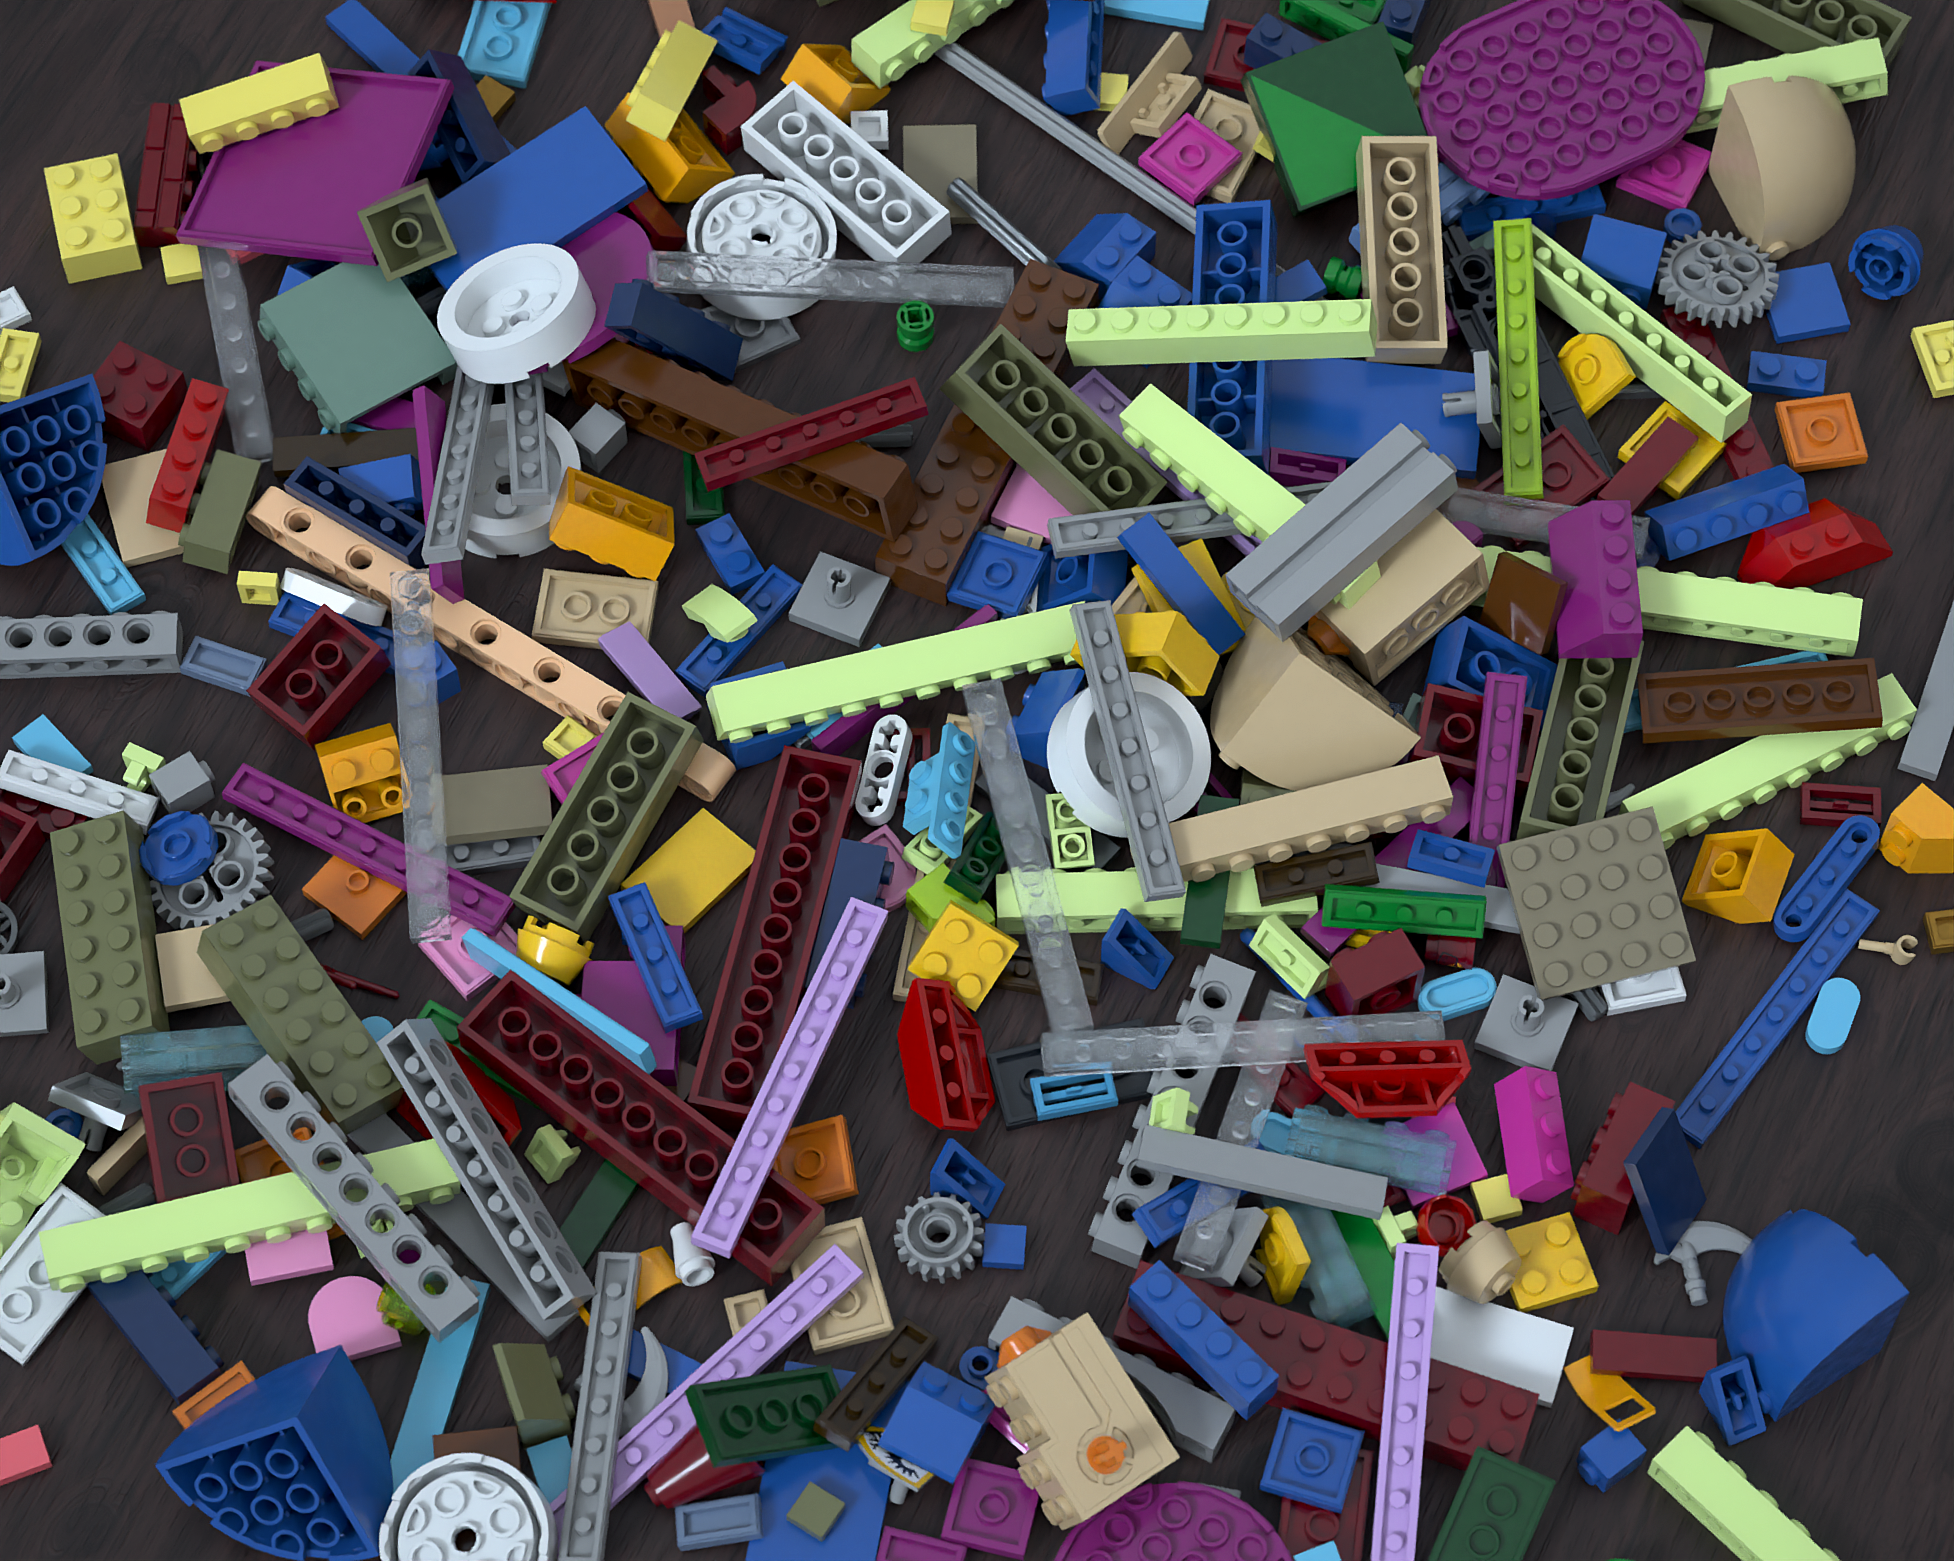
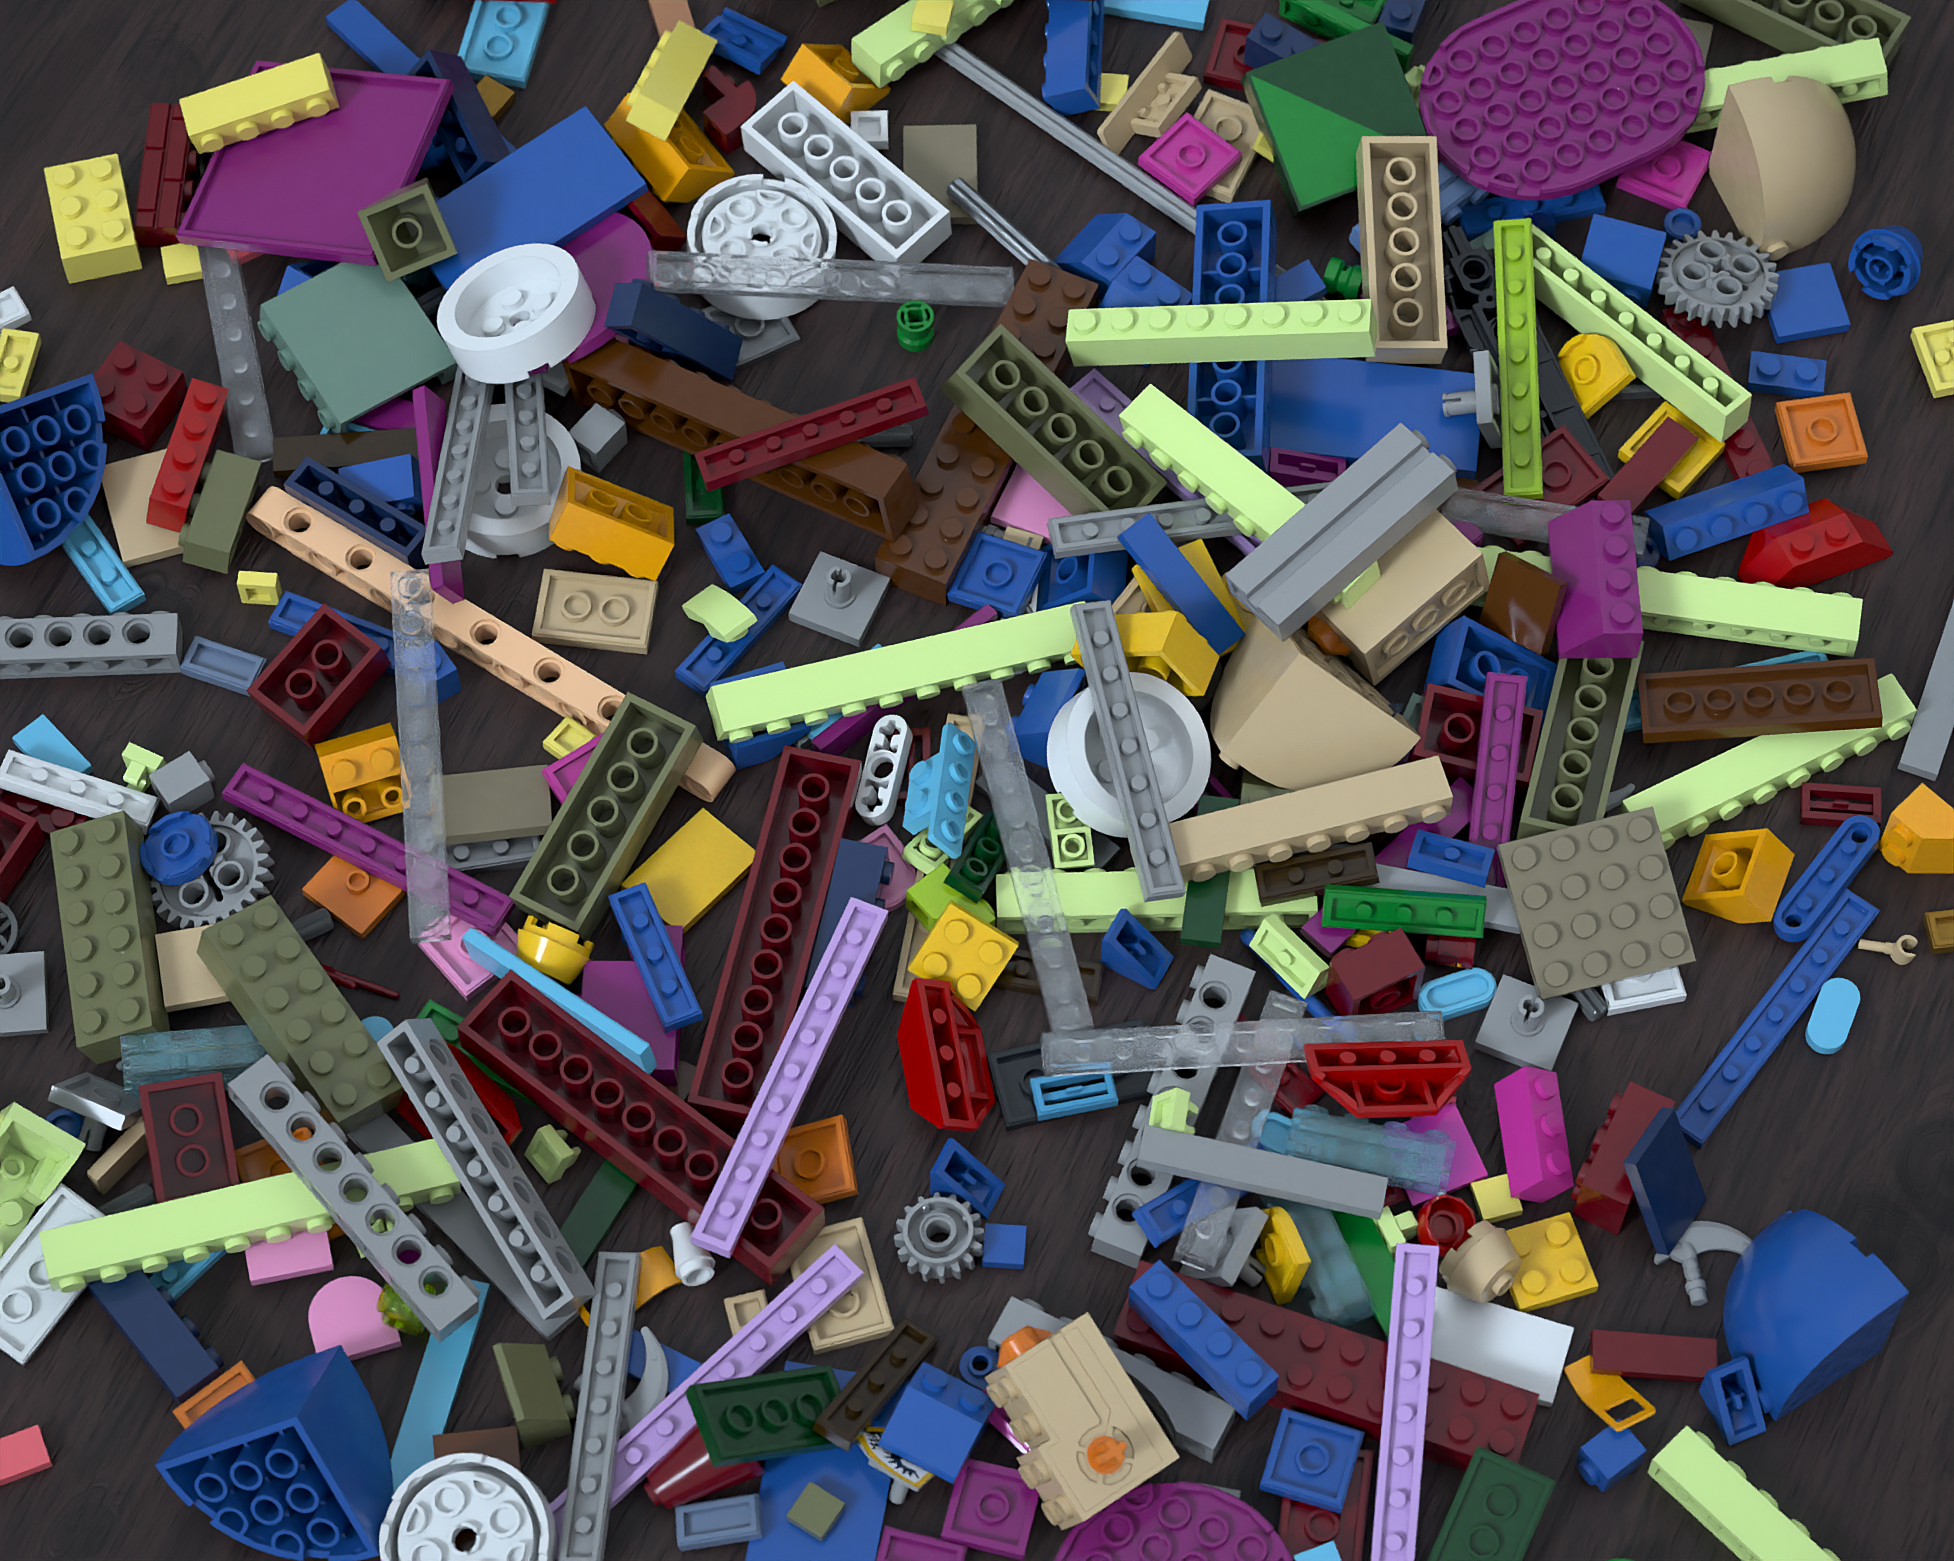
white beam [280,568,388,626] -> none
medium azure tile [526,1435,572,1504] -> none
lavender slope [598,621,702,721] -> none

